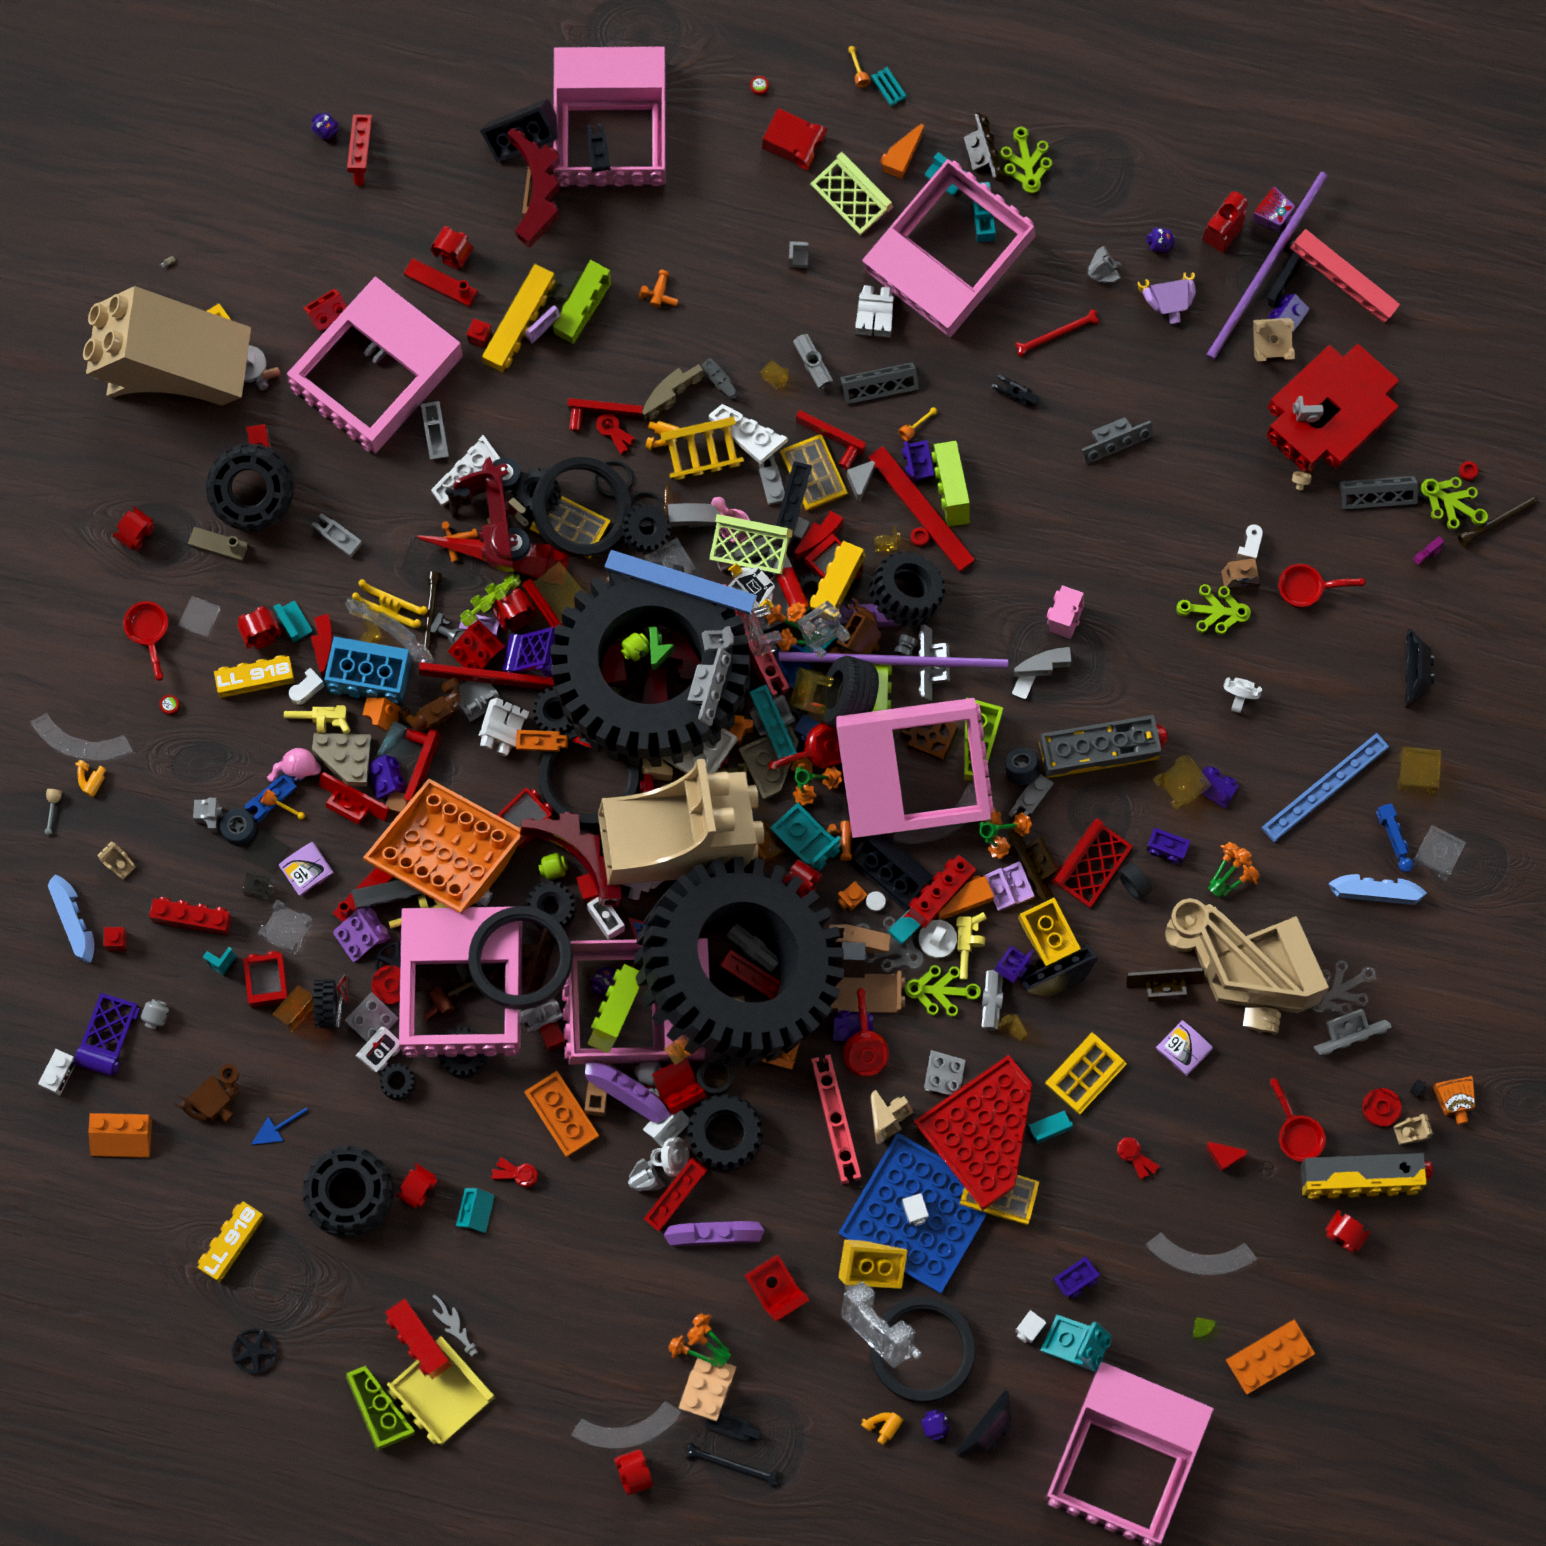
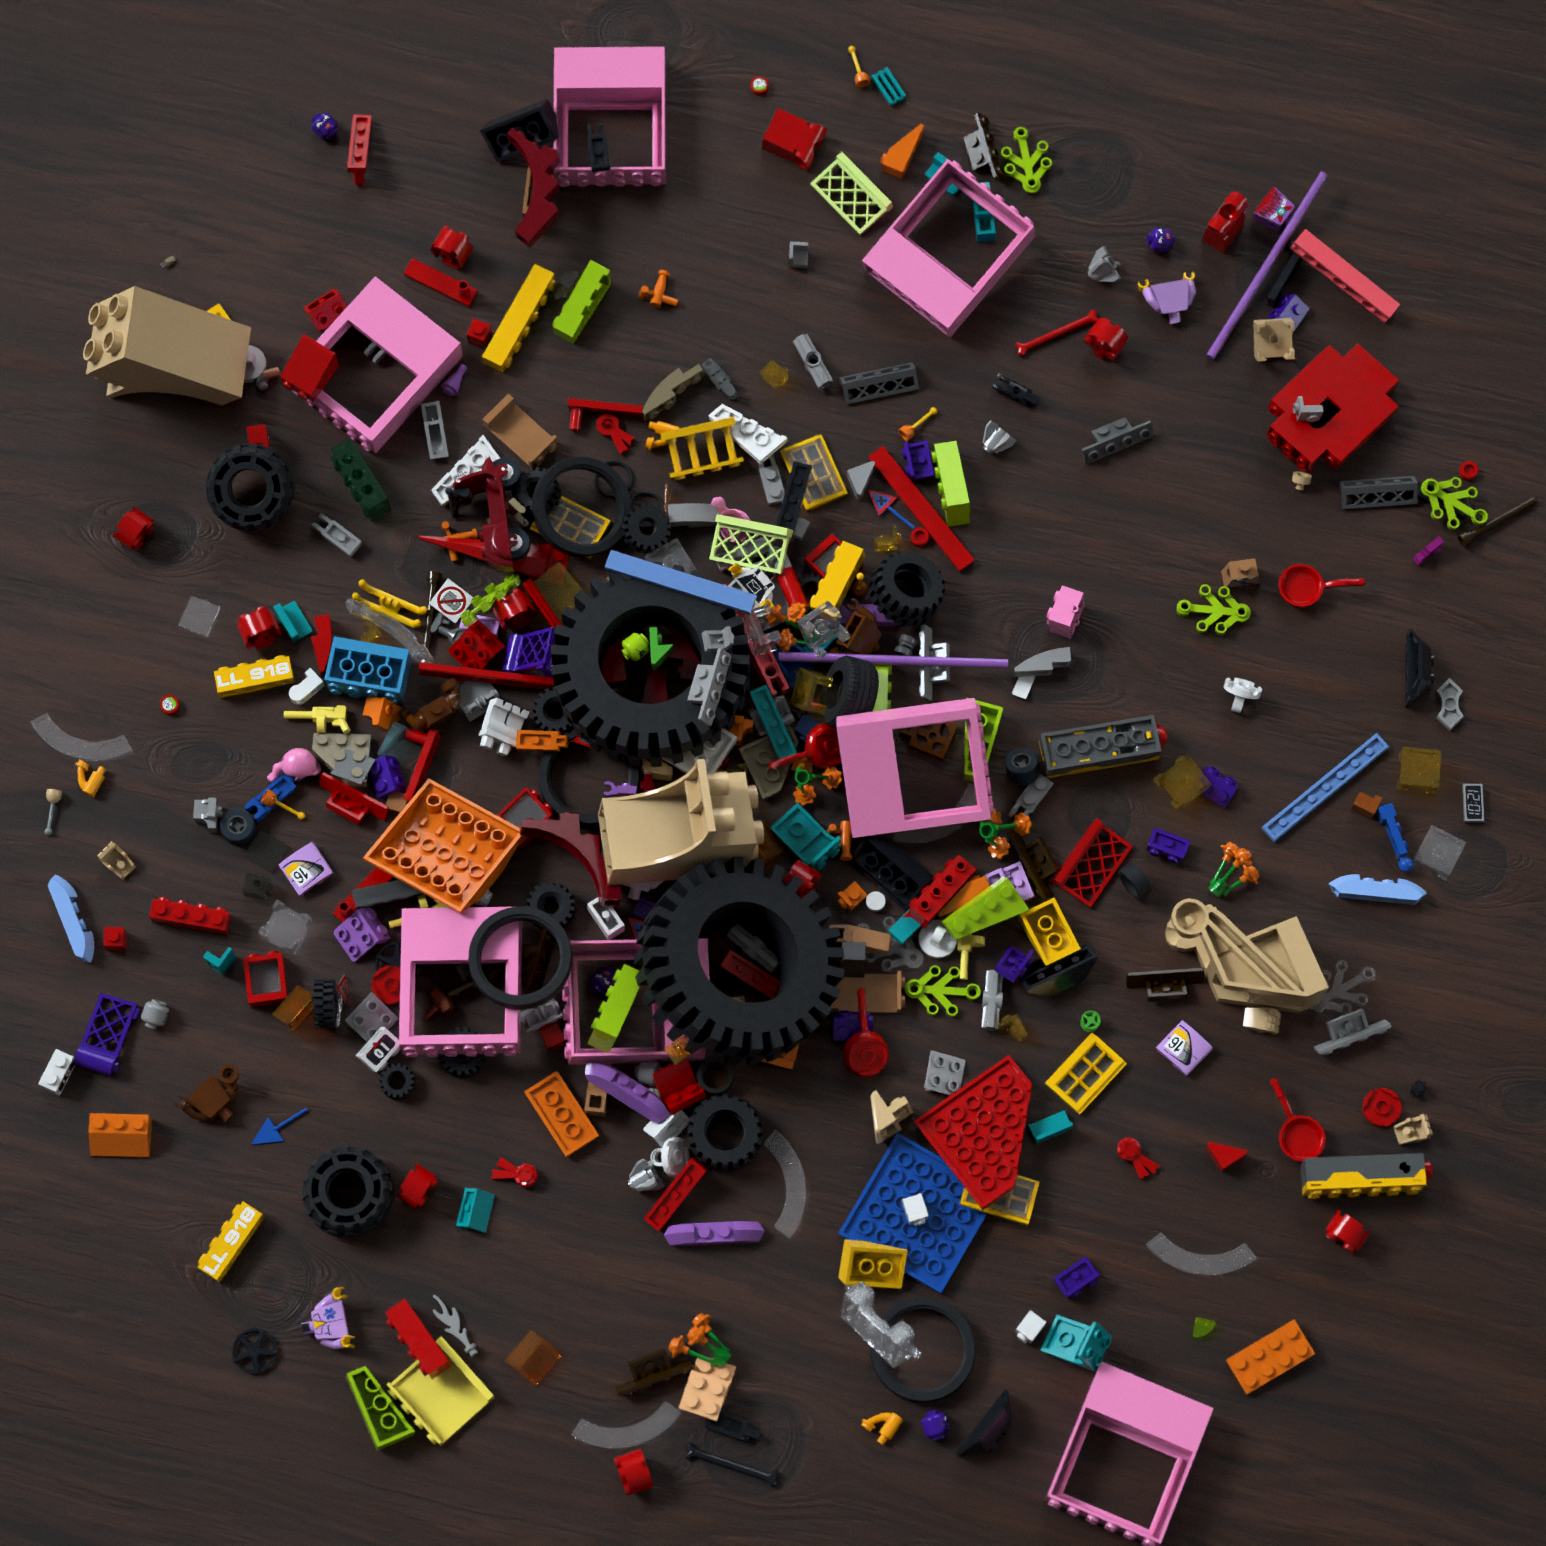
red piece [123,601,168,681] -> none
dark tan piece [188,527,248,562] -> none
lavender slope [525,305,560,344] -> none
lime head [539,853,569,881] -> none
red brick [576,874,598,903] -> none
red bracket [744,1254,809,1321] -> none
red slope [794,510,843,560] -> none
red piece [796,410,866,470] -> none
coral piece [811,1054,861,1185] -> none
white hips [855,285,893,337] -> none
white leg [1236,525,1263,560] -> none
orange torso [1433,1076,1475,1125] -> none
none -> red slope [280,334,339,402]
none -> lavender torso [301,1287,355,1350]
none -> clear green brick [330,438,392,522]
none -> sticker [331,749,375,784]
none -> sticker [429,579,474,623]
none -> medium lavender cone [441,364,467,396]
none -> medium nougat panel [482,393,558,469]
none -> clear orange slope [505,1330,561,1386]
none -> medium lavender plate [604,781,637,797]
none -> dark brown bracket [615,1348,694,1396]
none -> dark purple tile [632,897,656,920]
none -> clear tile [763,1129,806,1239]
none -> orange hinge [852,573,867,597]
none -> piece [867,489,915,530]
none -> lime wedge [941,877,1029,939]
none -> light grey brick [982,420,1017,454]
none -> bright green wheel [1080,1011,1101,1033]
none -> red brick [1083,318,1128,360]
none -> dark orange panel [1351,792,1382,819]
none -> light grey tile [1435,678,1464,731]
none -> tile [1462,784,1484,823]

